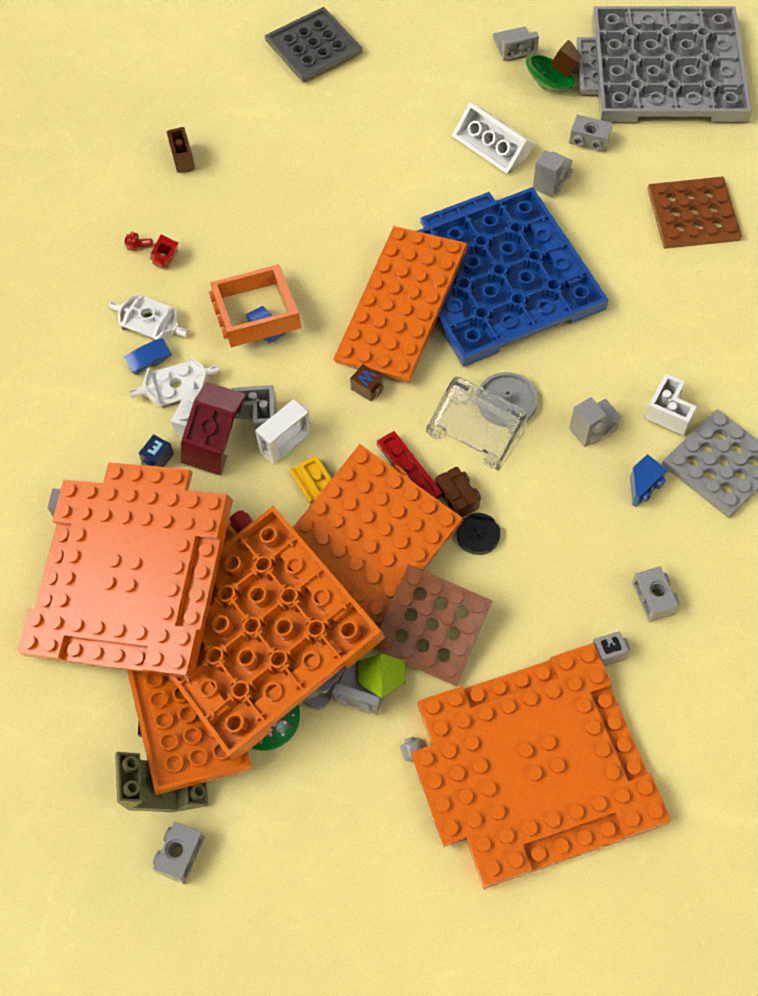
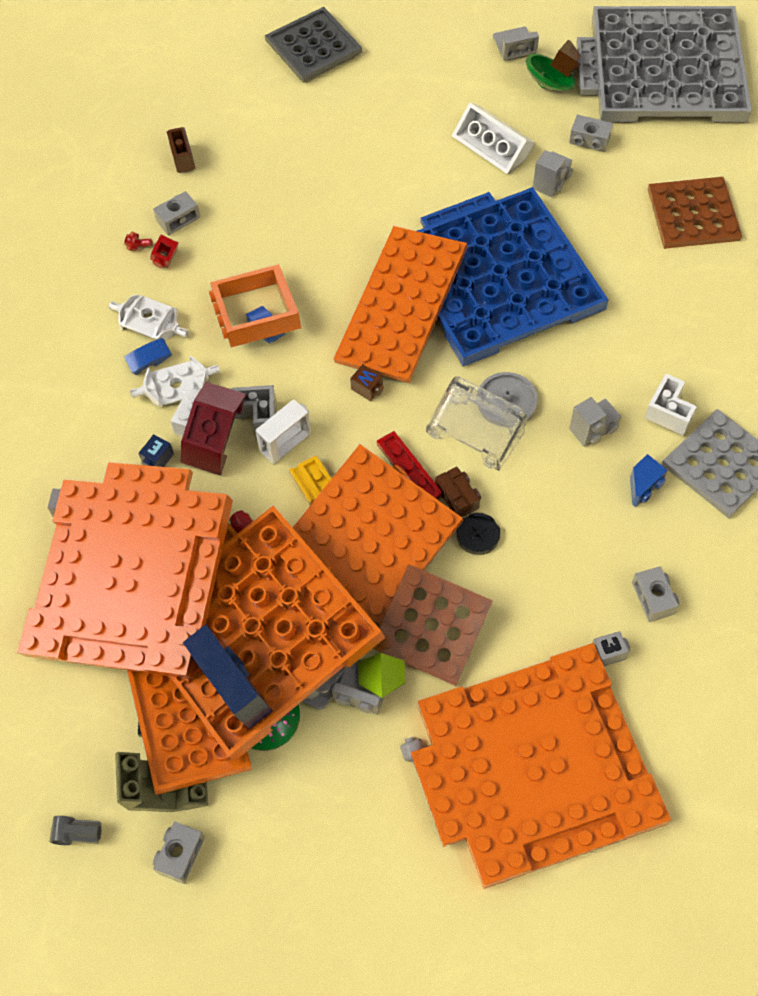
none -> dark grey piece [49,816,102,845]
none -> light grey brick [153,191,201,236]
none -> dark blue brick [182,624,273,729]

